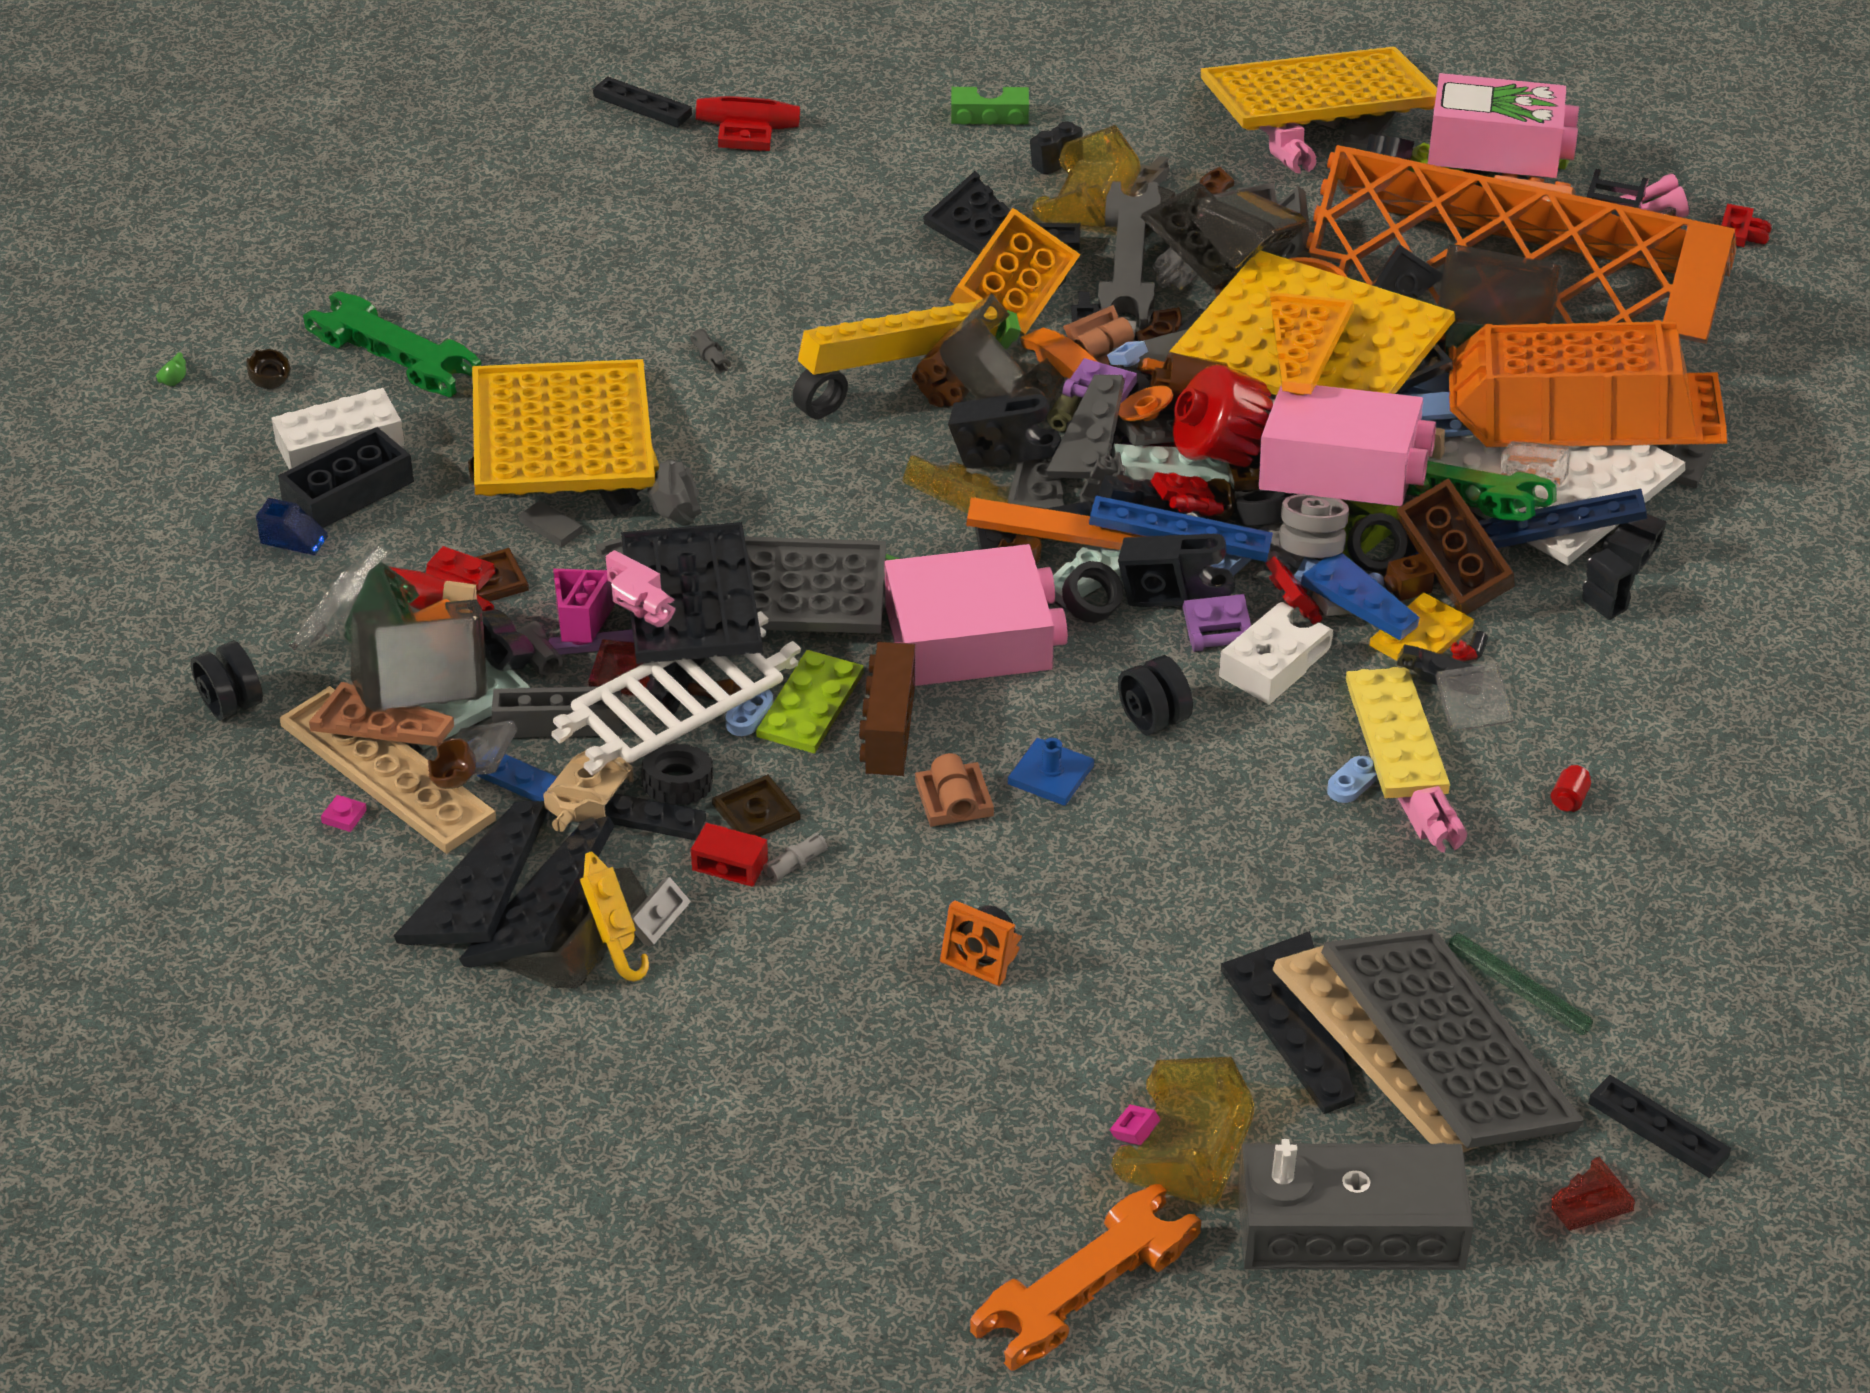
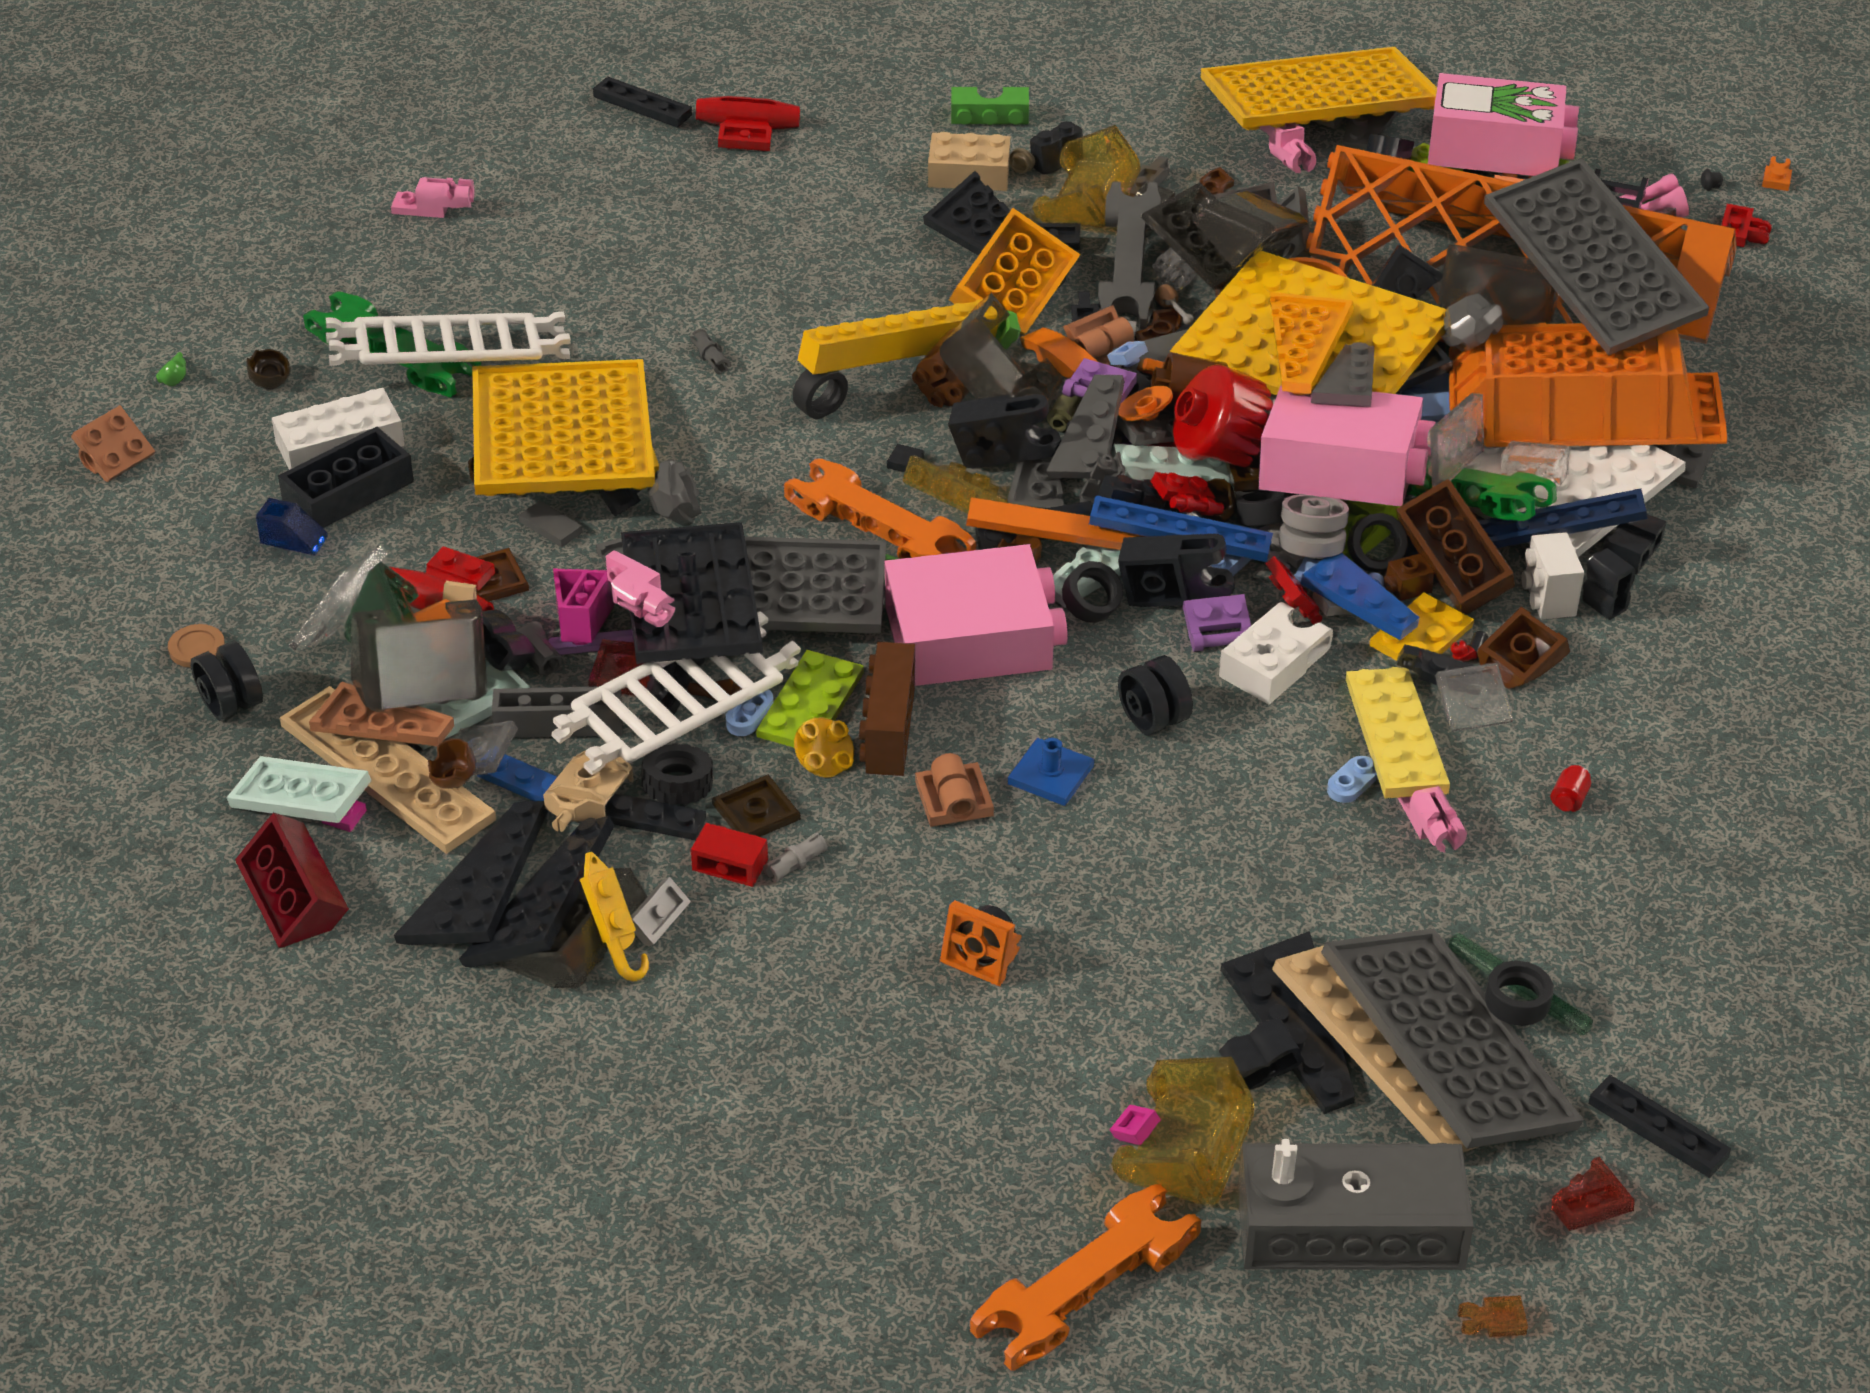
none -> nougat plate [71,405,155,482]
none -> medium nougat piece [168,624,225,668]
none -> light aqua plate [227,756,371,823]
none -> dark red slope [235,812,349,948]
none -> white bar [326,312,571,366]
none -> bright pink plate [391,177,474,218]
none -> orange piece [784,459,976,559]
none -> yellow dish [794,717,854,778]
none -> black tile [887,444,924,475]
none -> tan brick [928,132,1011,191]
none -> dark tan plate [1009,148,1035,173]
none -> medium nougat hinge [1155,284,1194,325]
none -> black brick [1219,1018,1304,1092]
none -> dark grey wing [1311,342,1374,407]
none -> clear plate [1427,393,1484,487]
none -> dark grey helmet [1441,293,1503,352]
none -> clear orange plate [1457,1295,1528,1337]
none -> reddish brown slope [1477,606,1570,689]
none -> dark grey plate [1484,158,1709,355]
none -> black tyre [1485,960,1554,1026]
none -> white brick [1521,532,1584,620]
none -> black piece [1701,168,1723,191]
none -> orange plate [1762,156,1792,191]

